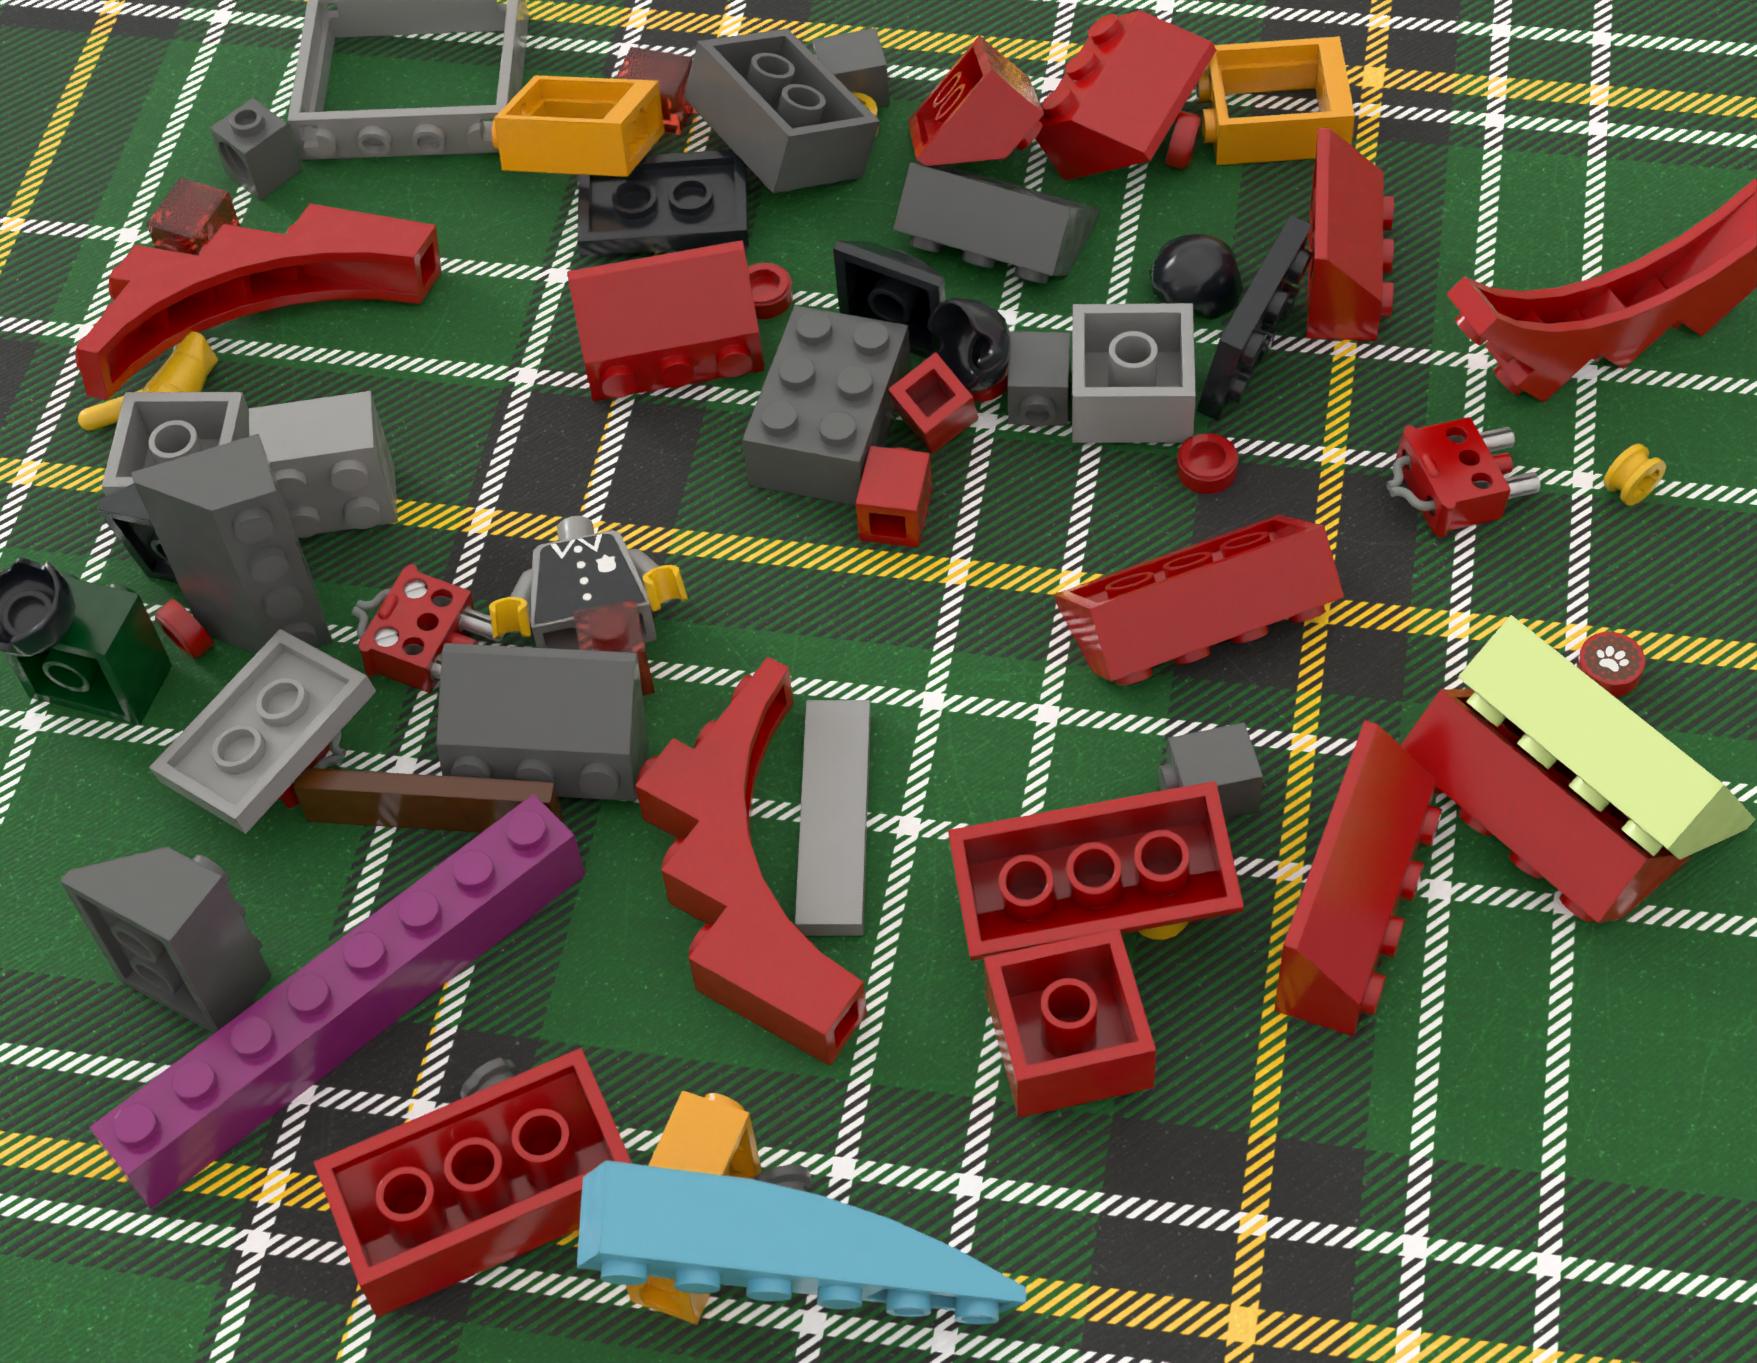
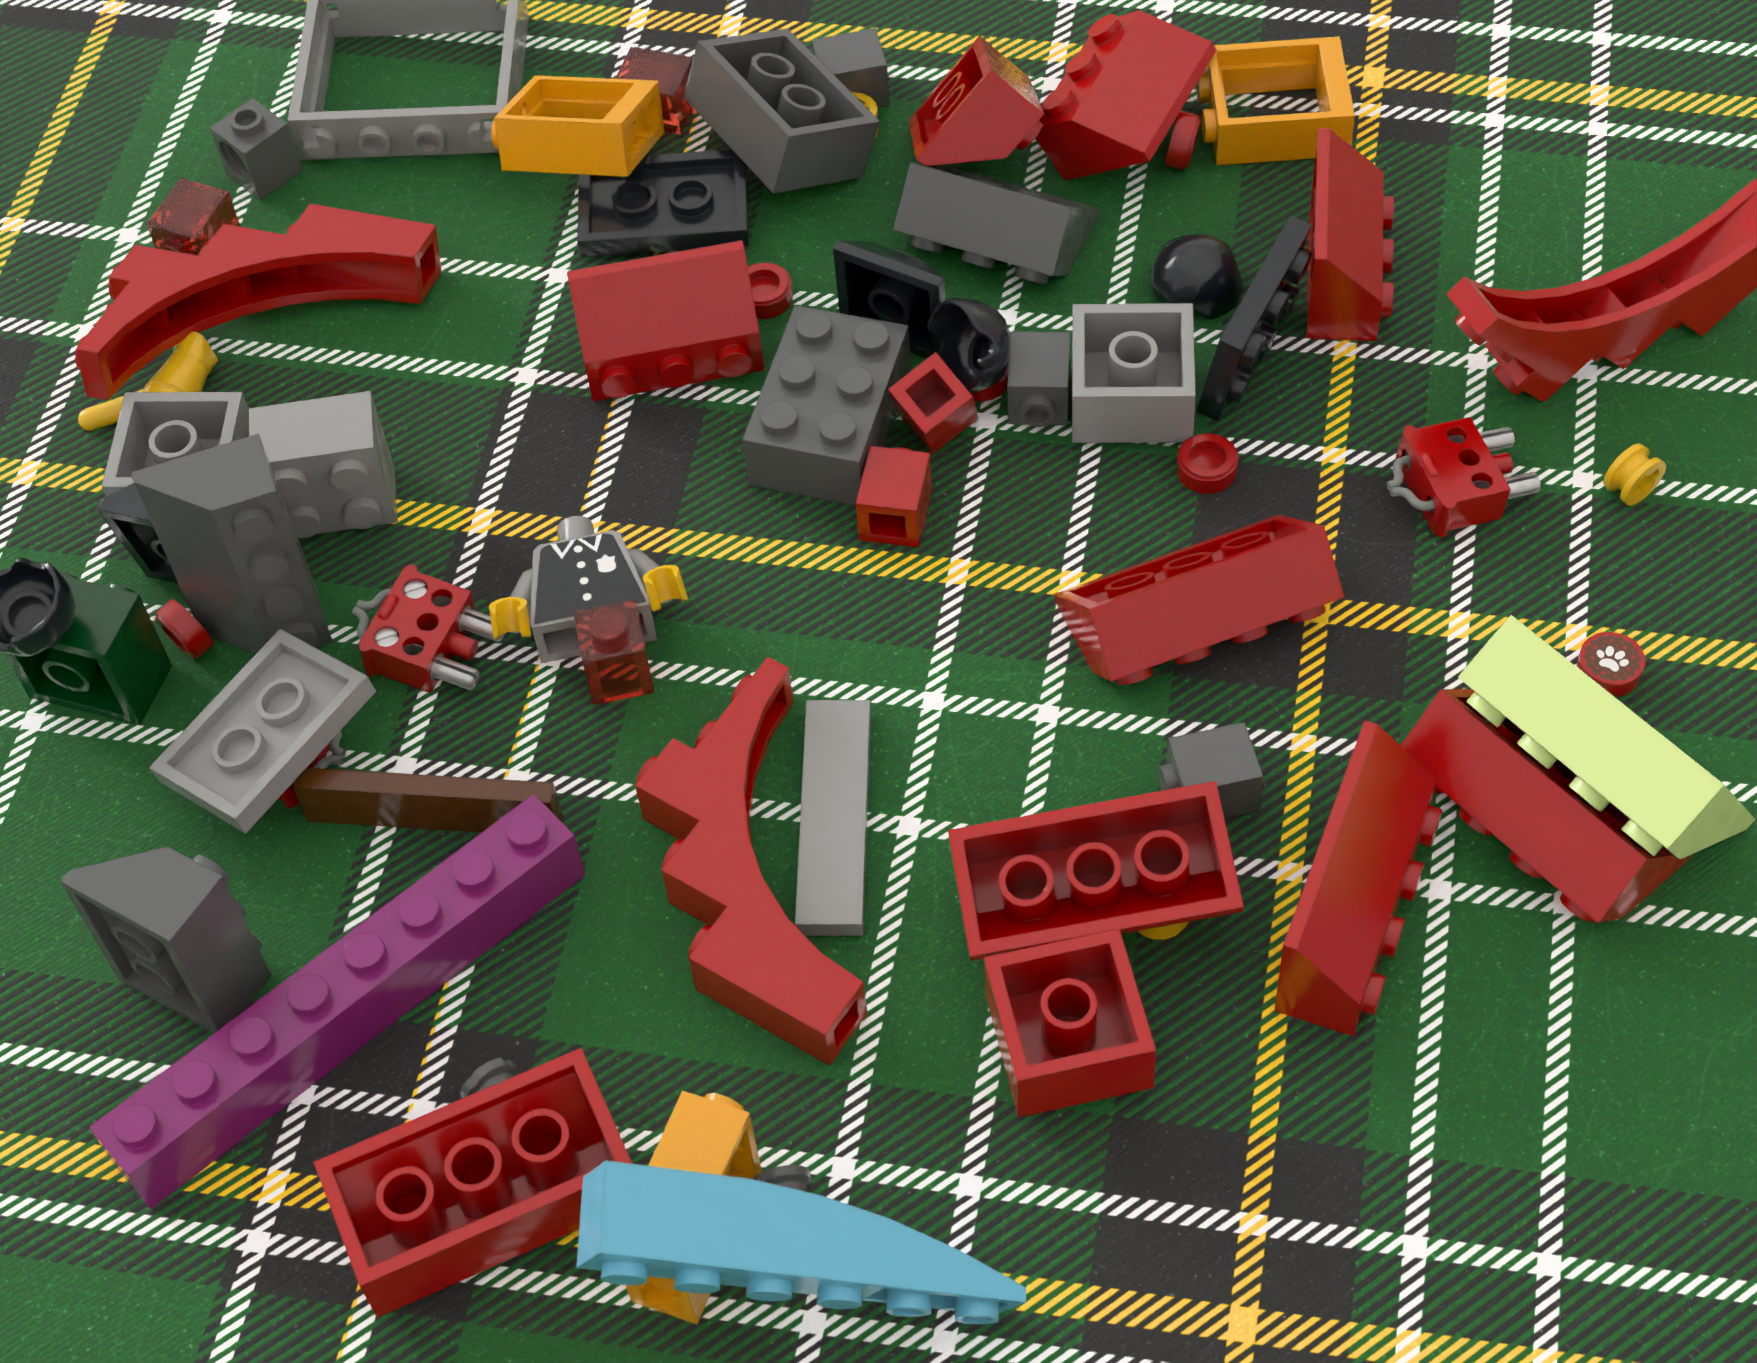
dark grey slope [436,643,648,801] -> none

